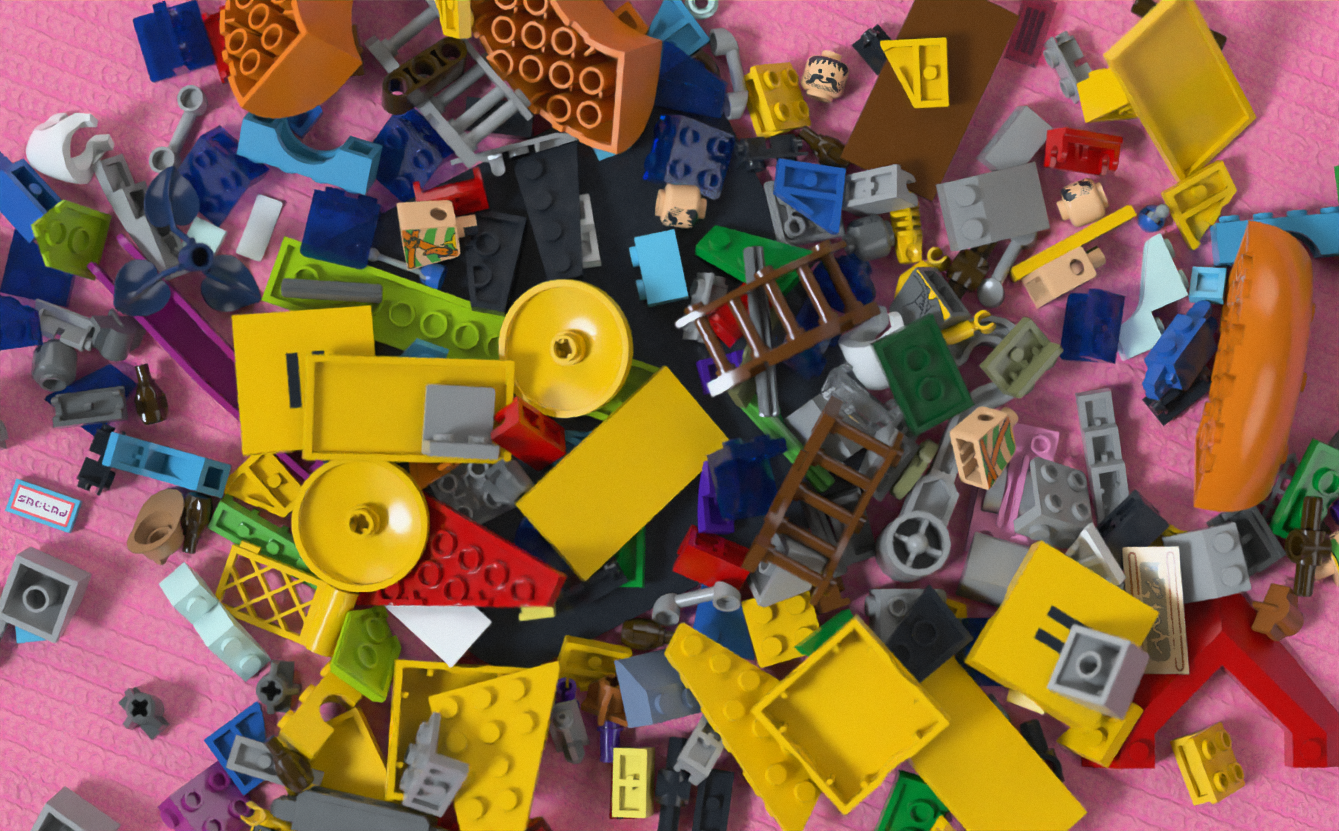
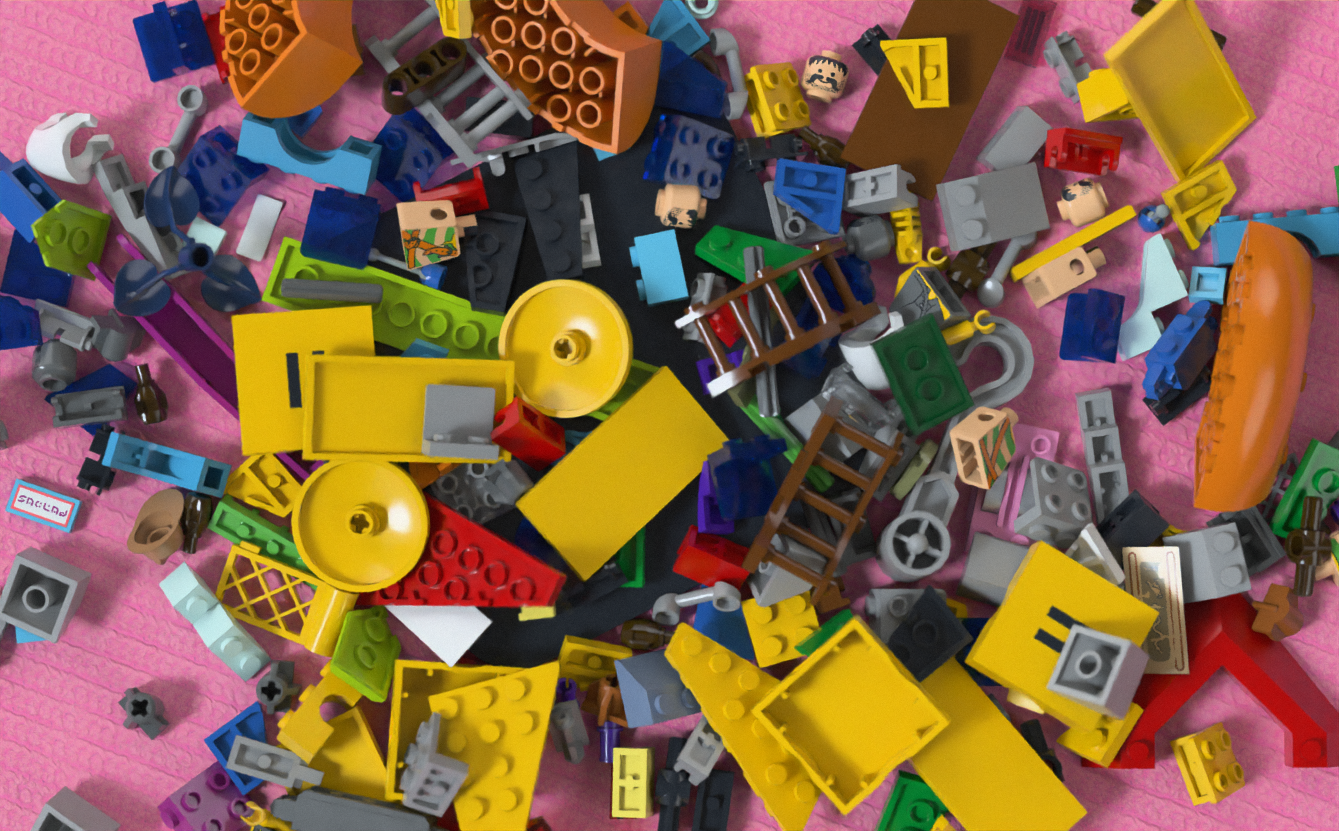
dark brown piece [264,735,315,793] -> none
olive bracket [980,317,1064,399] -> none

